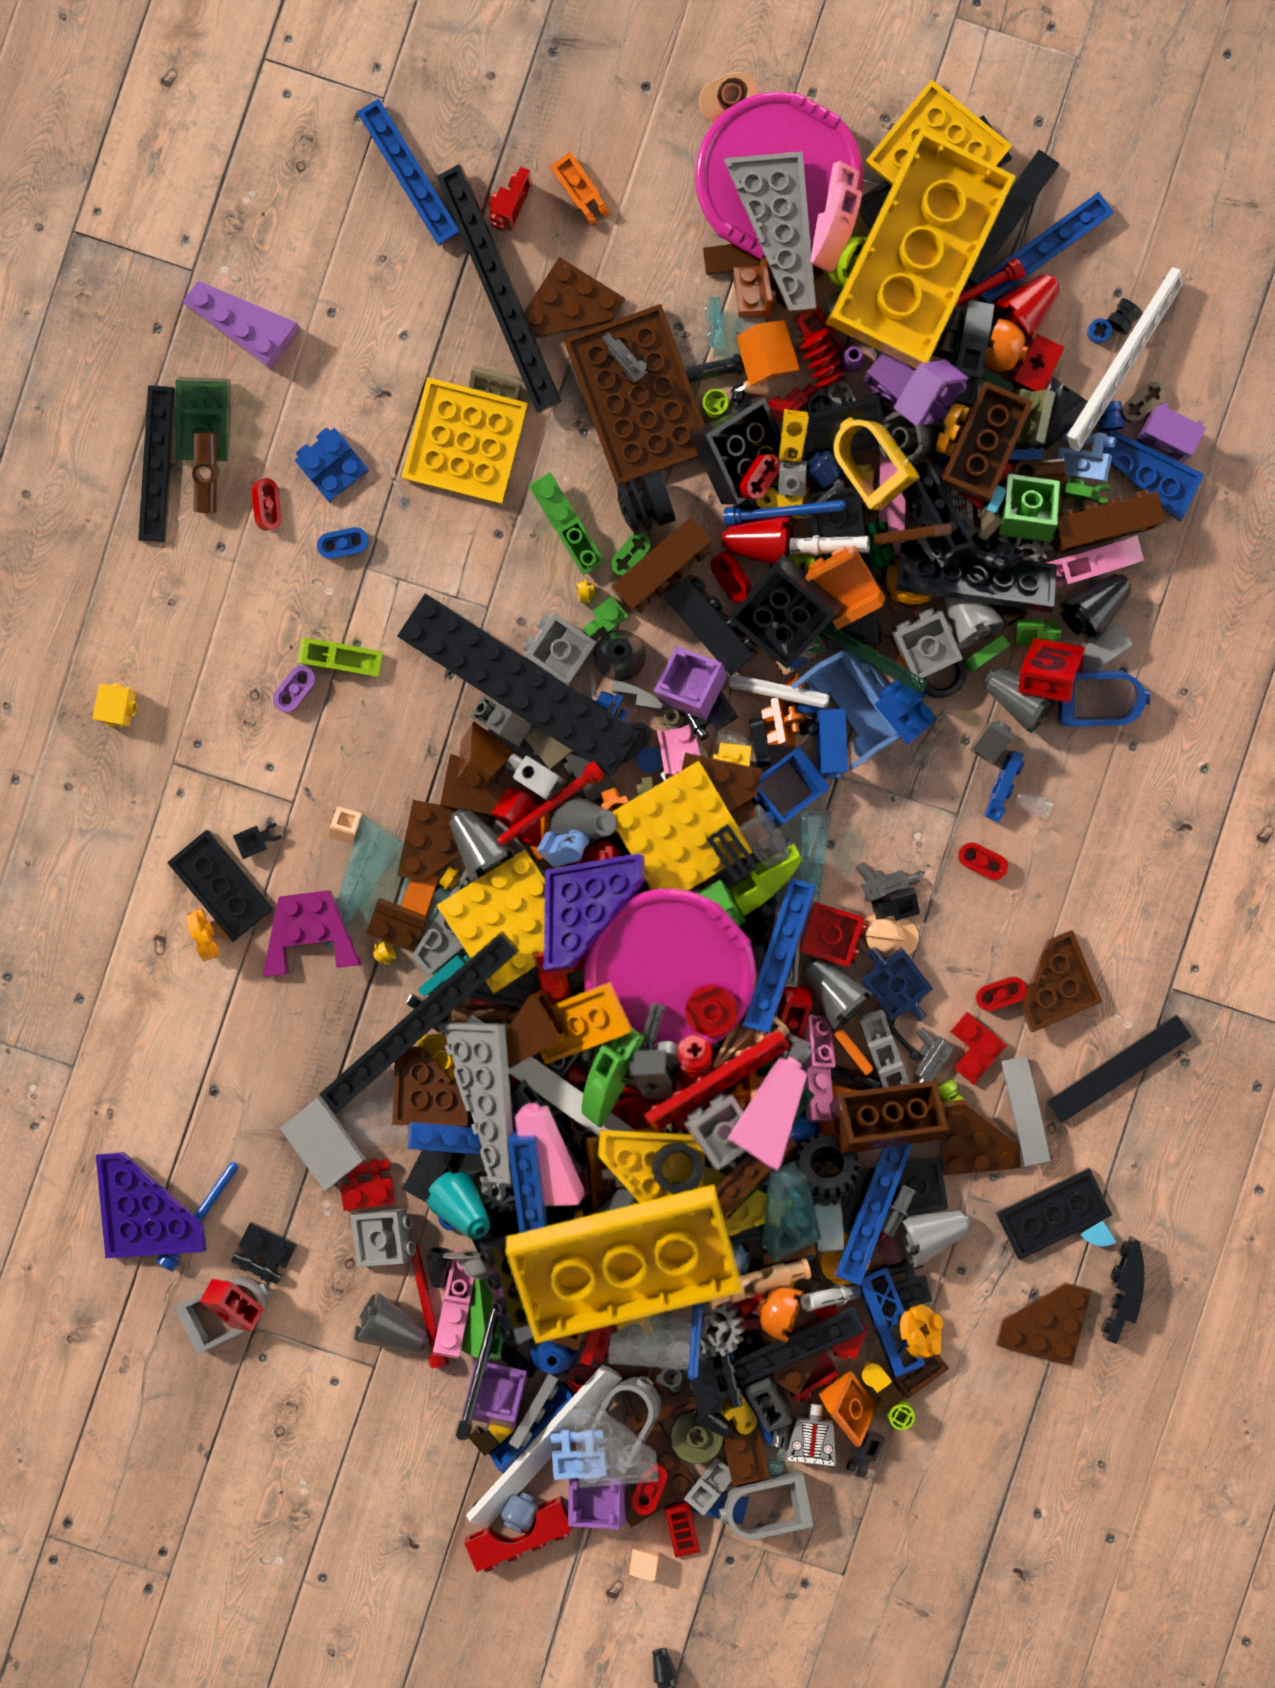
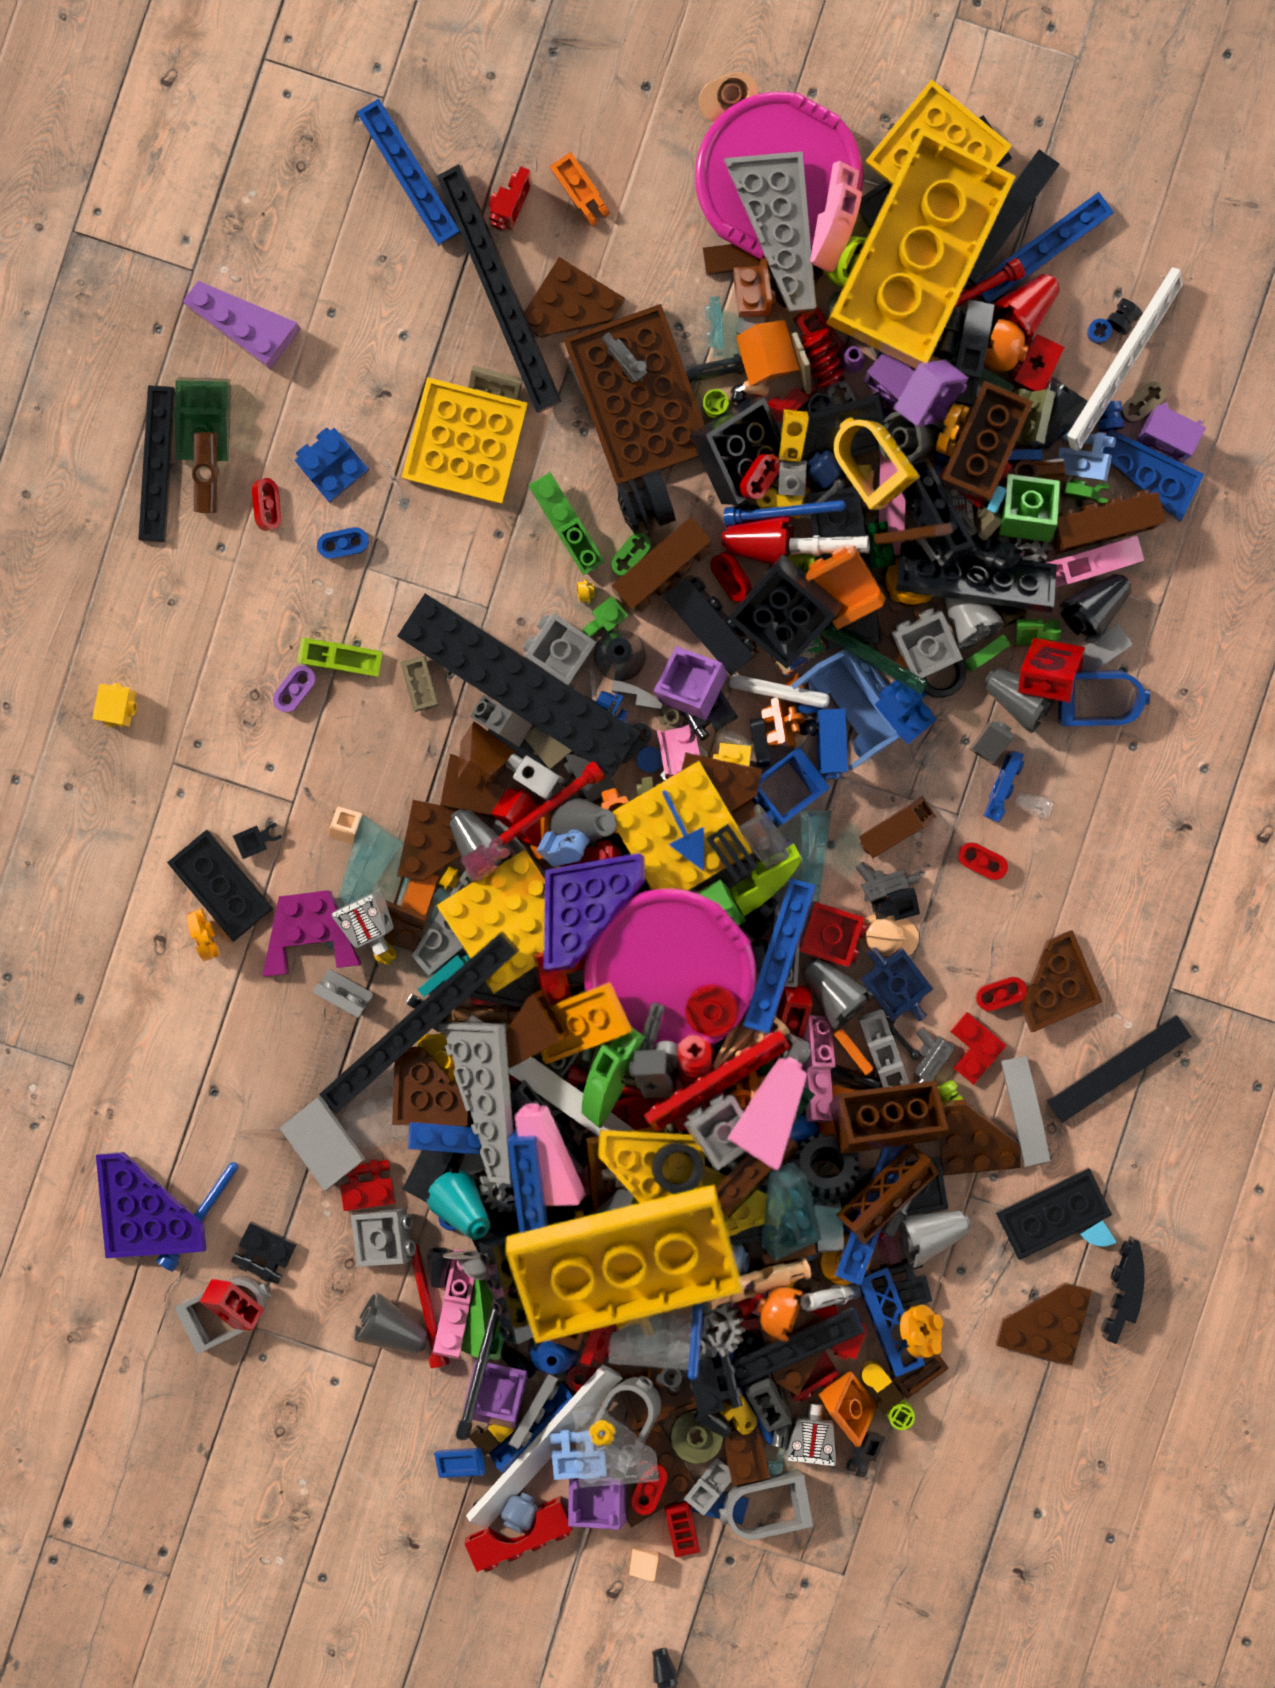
none -> light grey bracket [313,969,373,1018]
none -> torso [331,888,393,956]
none -> dark tan plate [400,655,440,712]
none -> blue tile [434,1447,486,1478]
none -> clear pink plate [461,837,511,883]
none -> yellow plate [589,1420,615,1446]
none -> blue piece [662,790,704,870]
none -> dark tan piece [792,332,811,395]
none -> reddish brown fence [836,1144,939,1245]
none -> reddish brown slope [859,795,936,858]

